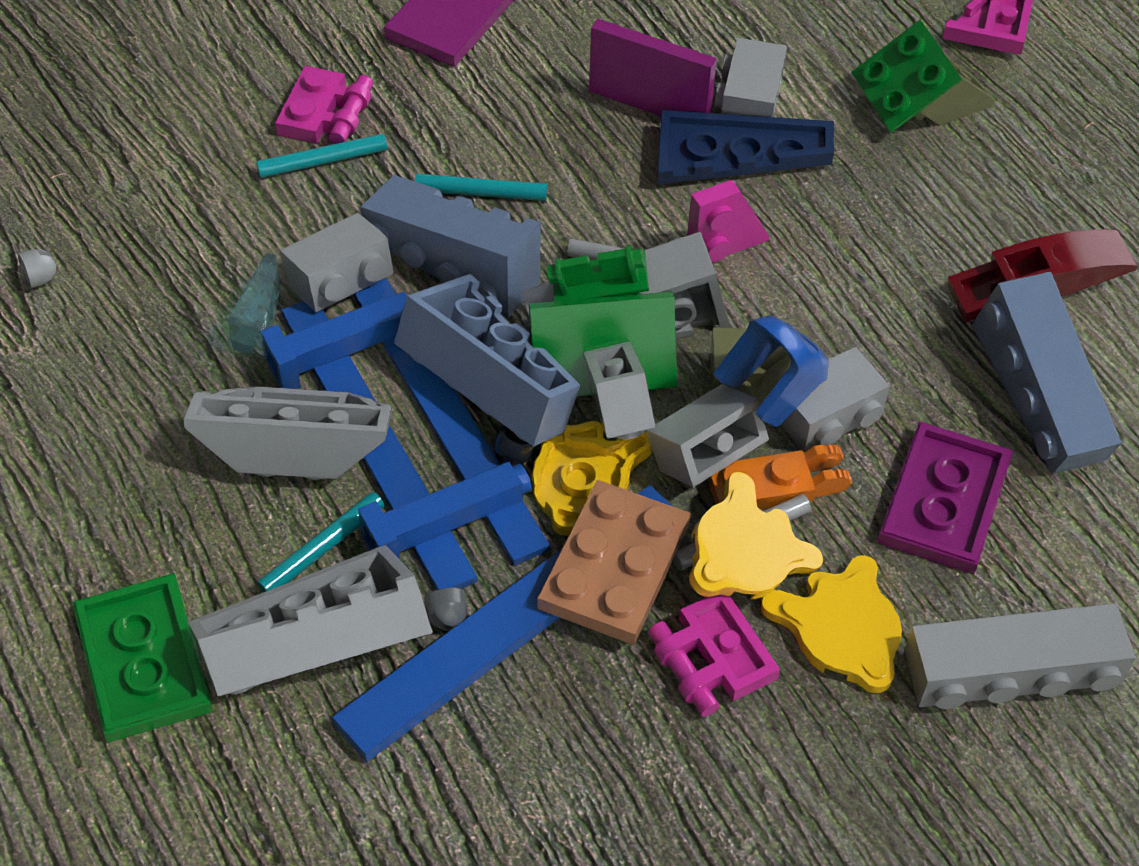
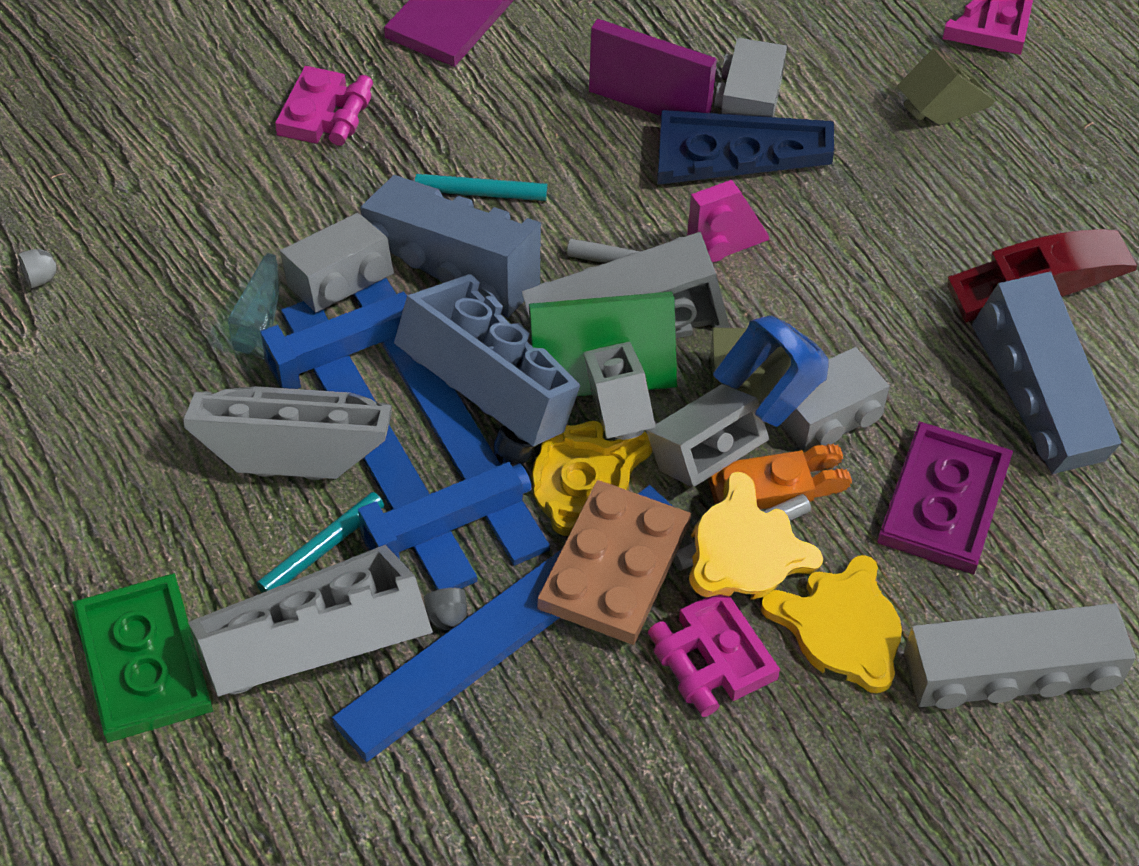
teal bar [256,133,388,178] -> none
green hinge [547,245,649,301] -> none
green hinge [851,20,963,133] -> none

